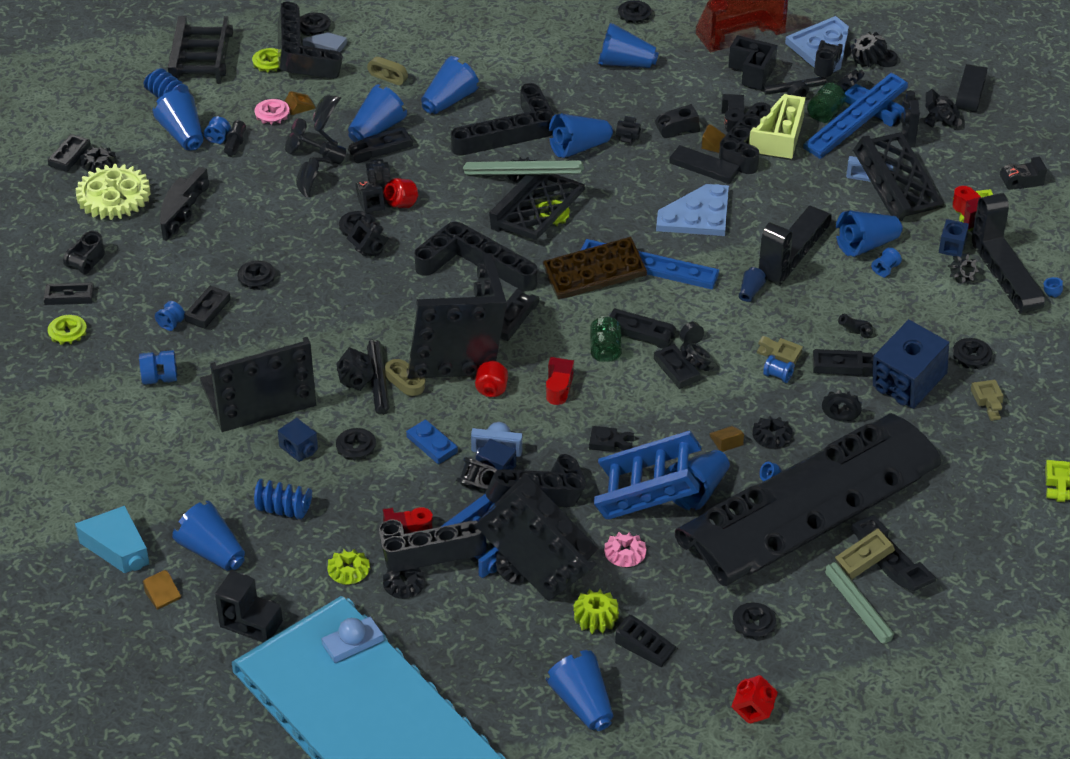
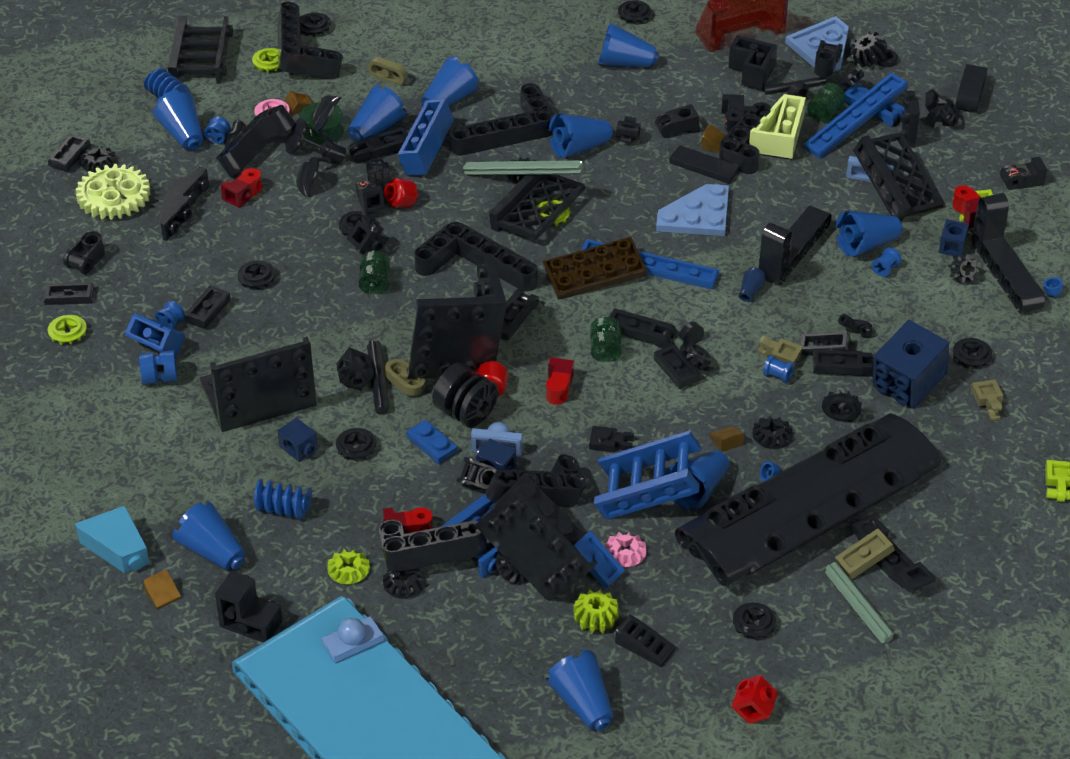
sand blue tile [303,33,347,52] -> none
none -> blue brick [125,313,185,356]
none -> black beam [216,104,295,177]
none -> dark red leg [221,168,262,208]
none -> clear green piece [299,102,344,145]
none -> clear green wheel [359,251,390,294]
none -> blue brick [398,99,454,175]
none -> black wheel [432,362,498,428]
none -> blue plate [573,530,625,589]
none -> black slope [800,331,852,356]

